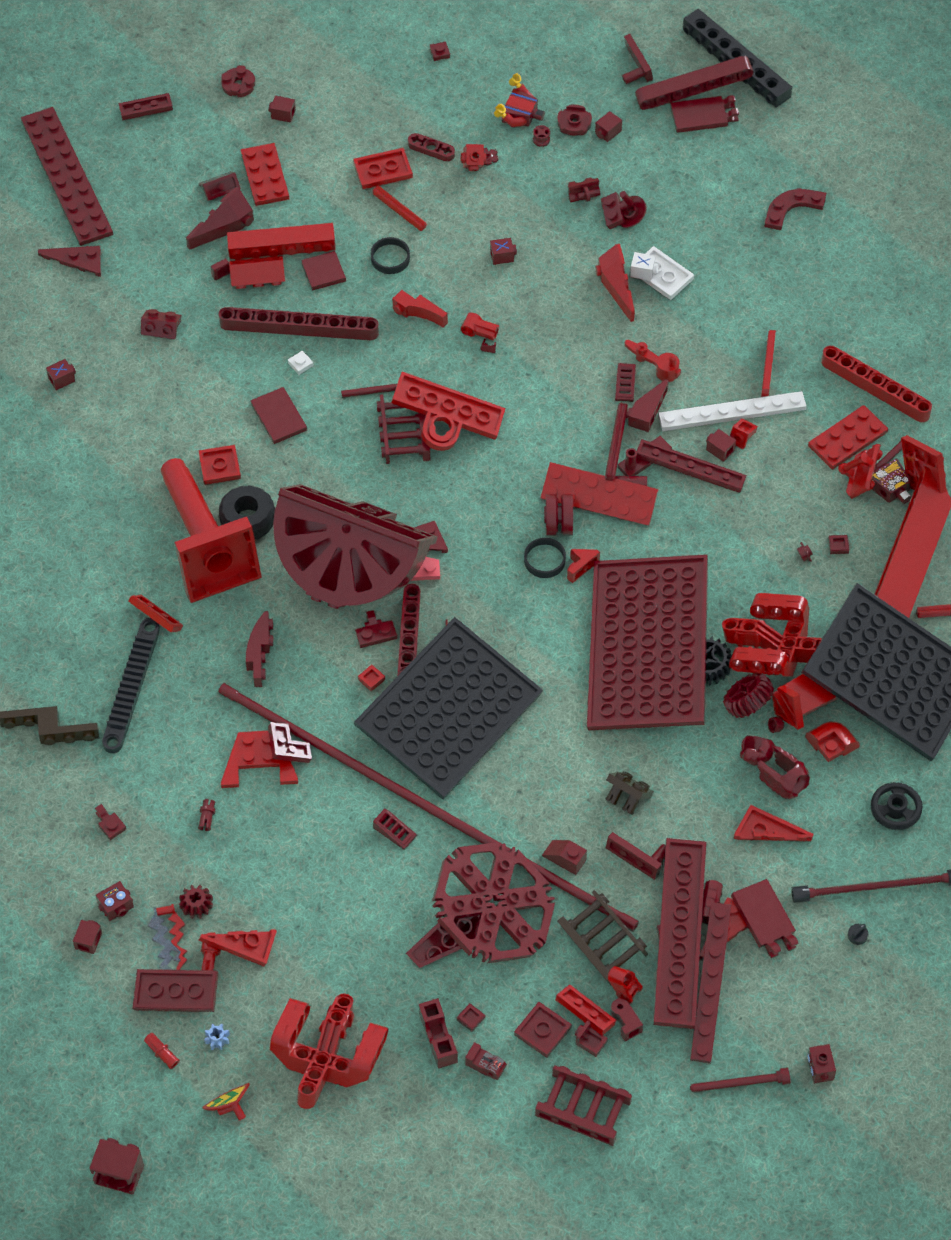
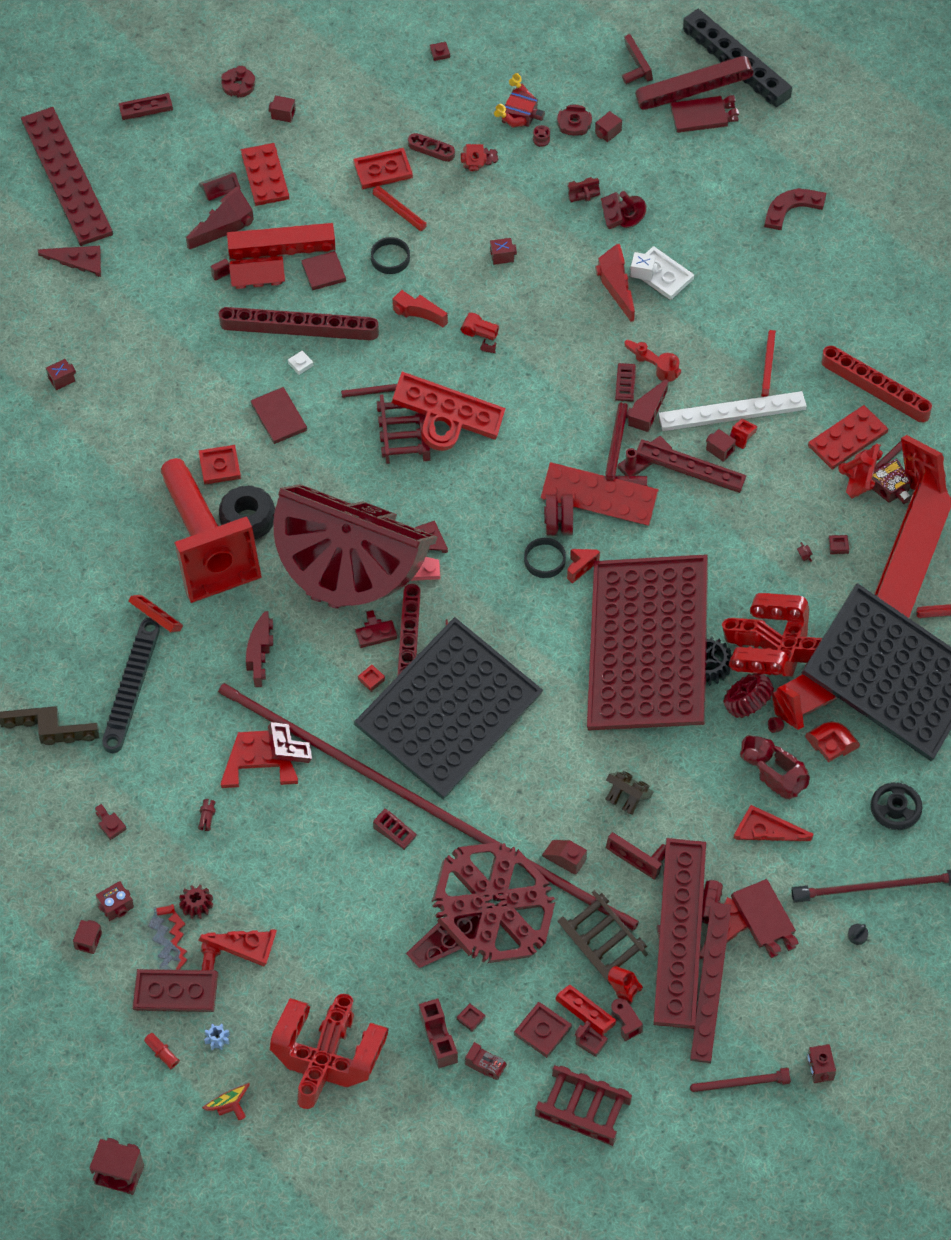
dark red bracket [140,309,181,339] -> none

